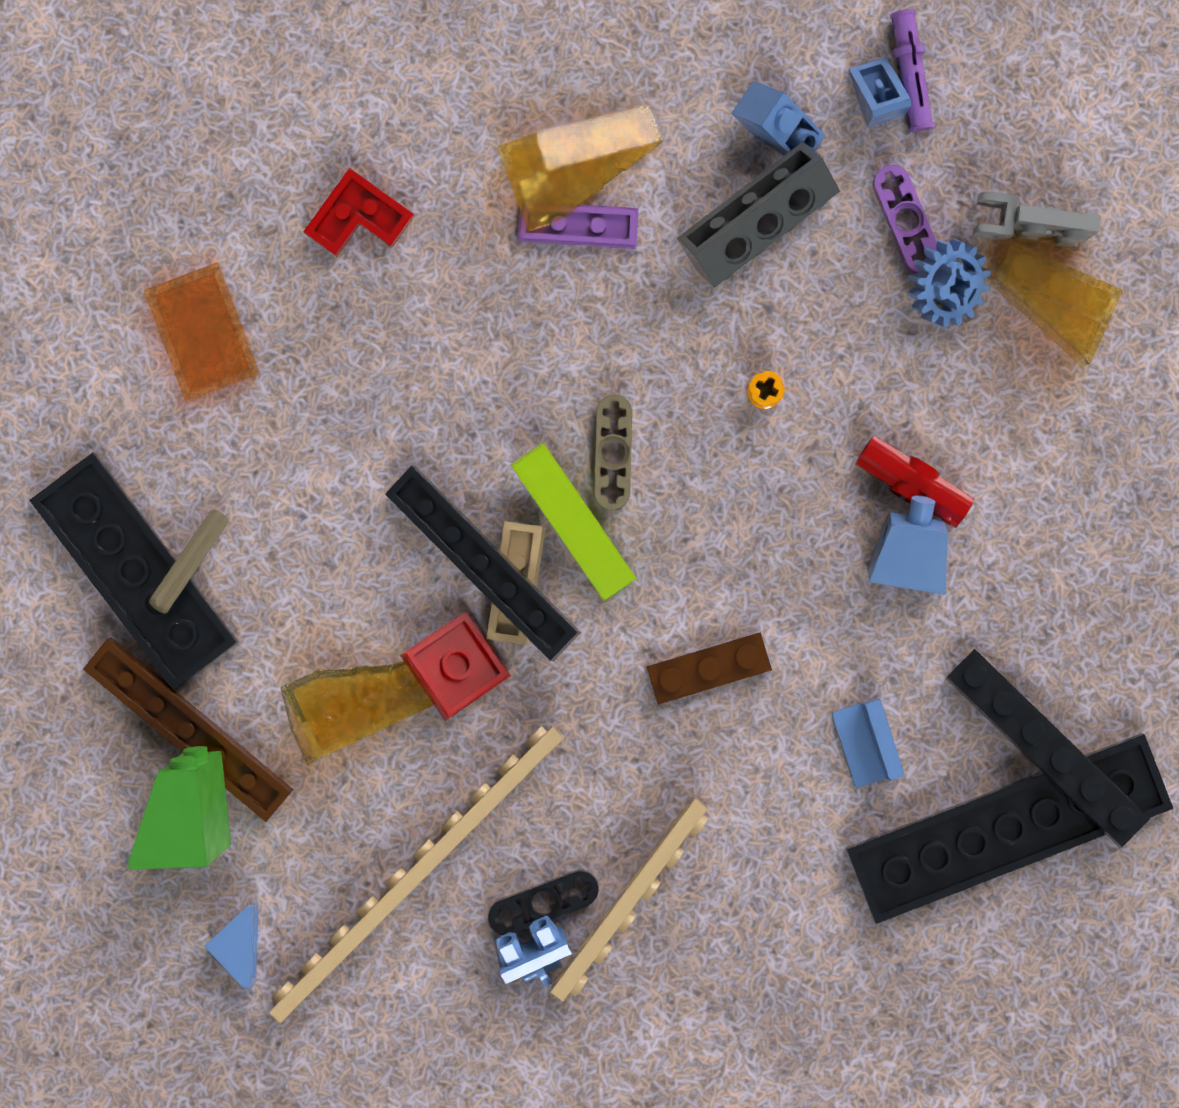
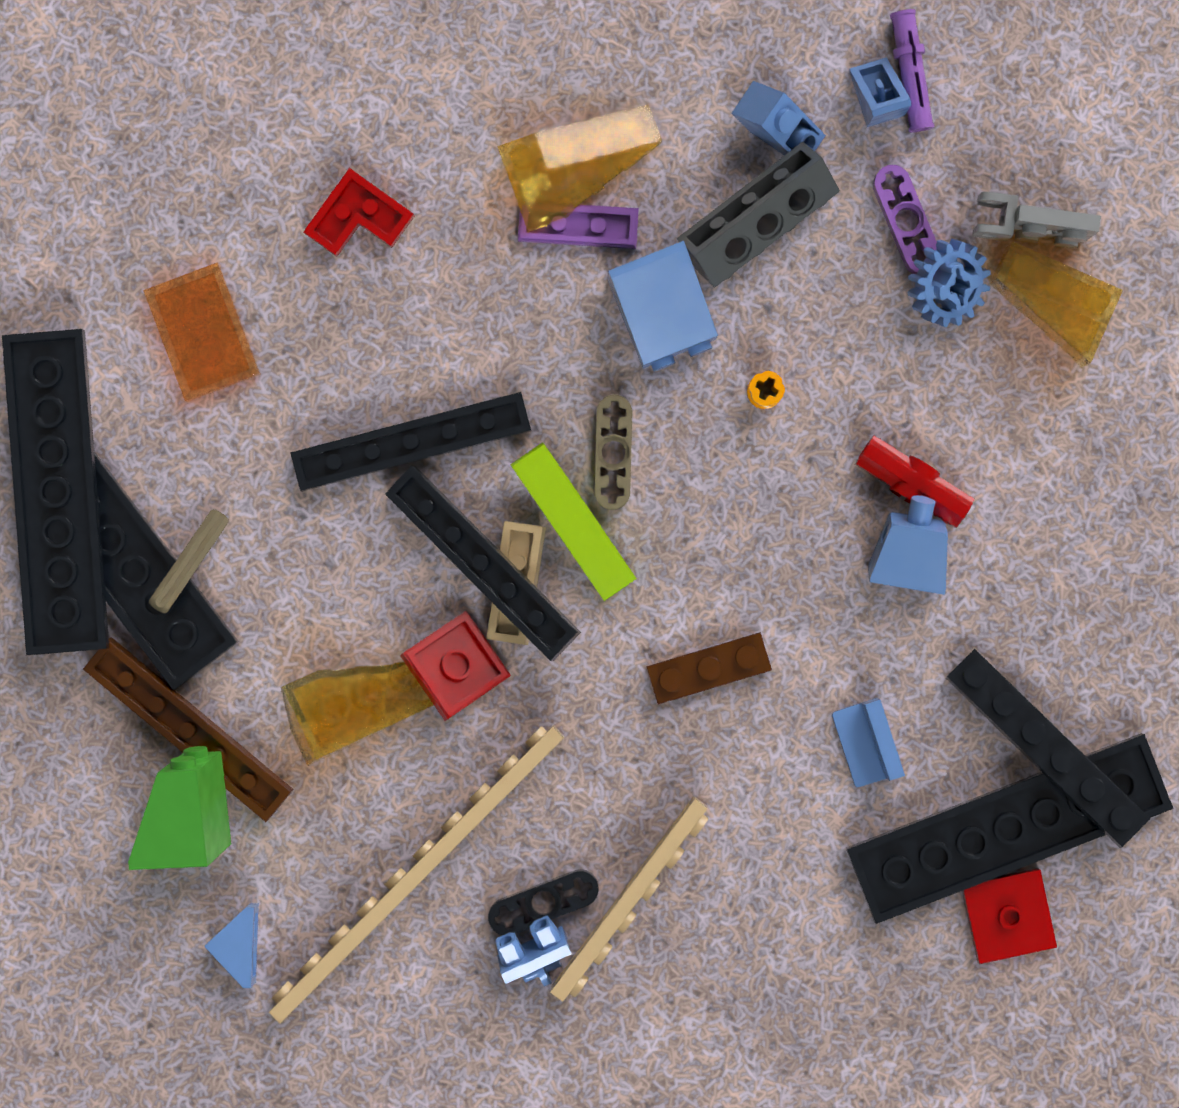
none -> black plate [2,329,110,655]
none -> black plate [290,392,531,492]
none -> medium blue slope [608,241,718,372]
none -> red plate [962,868,1057,964]

